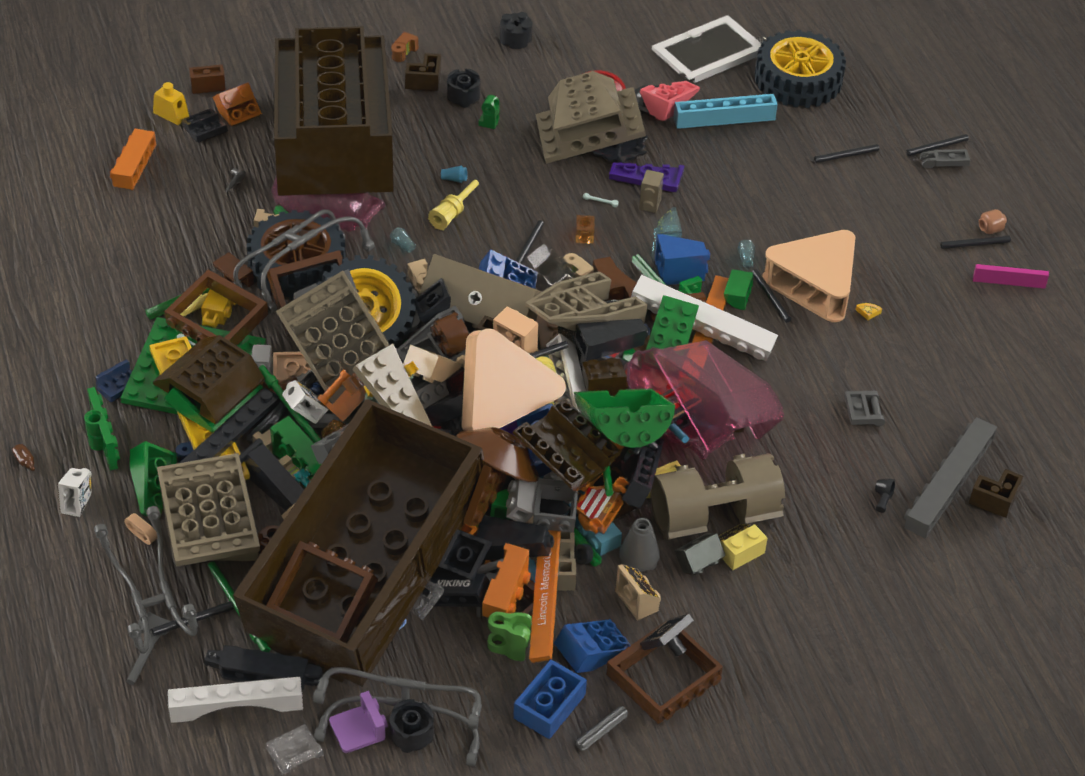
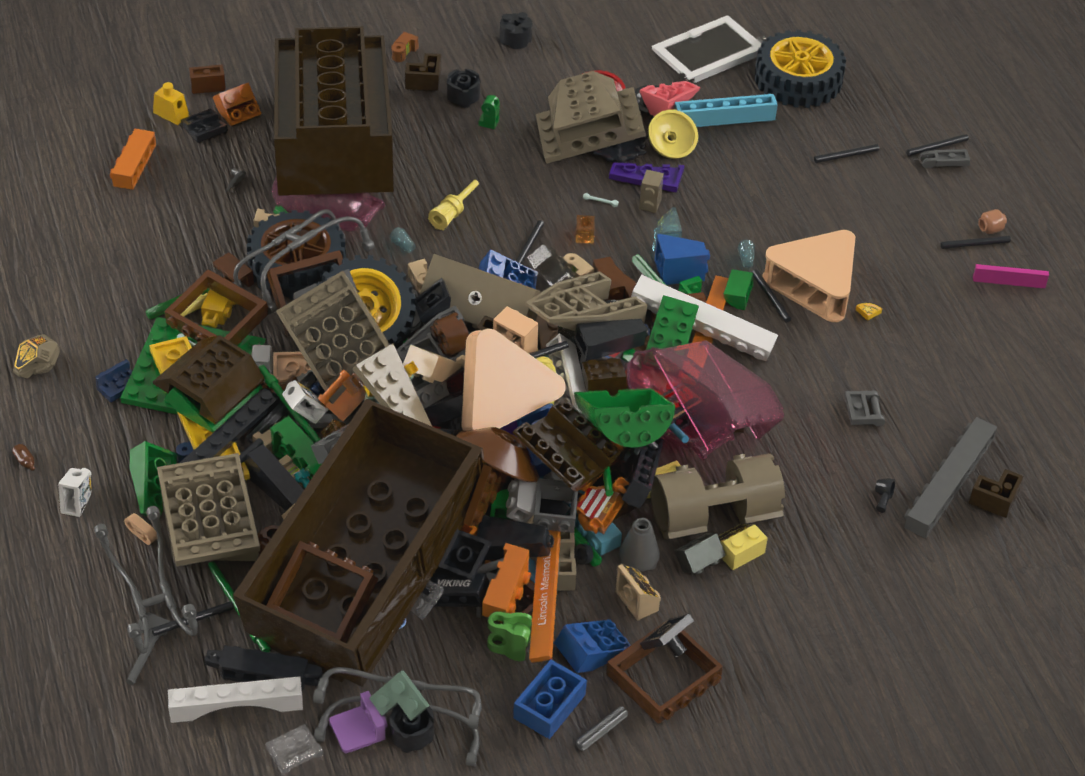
green plate [84,387,120,471] -> none
dark azure cone [441,165,467,183] -> none
none -> dark tan helmet [13,334,60,379]
none -> sand green plate [369,670,430,720]
none -> light yellow dish [648,110,698,159]

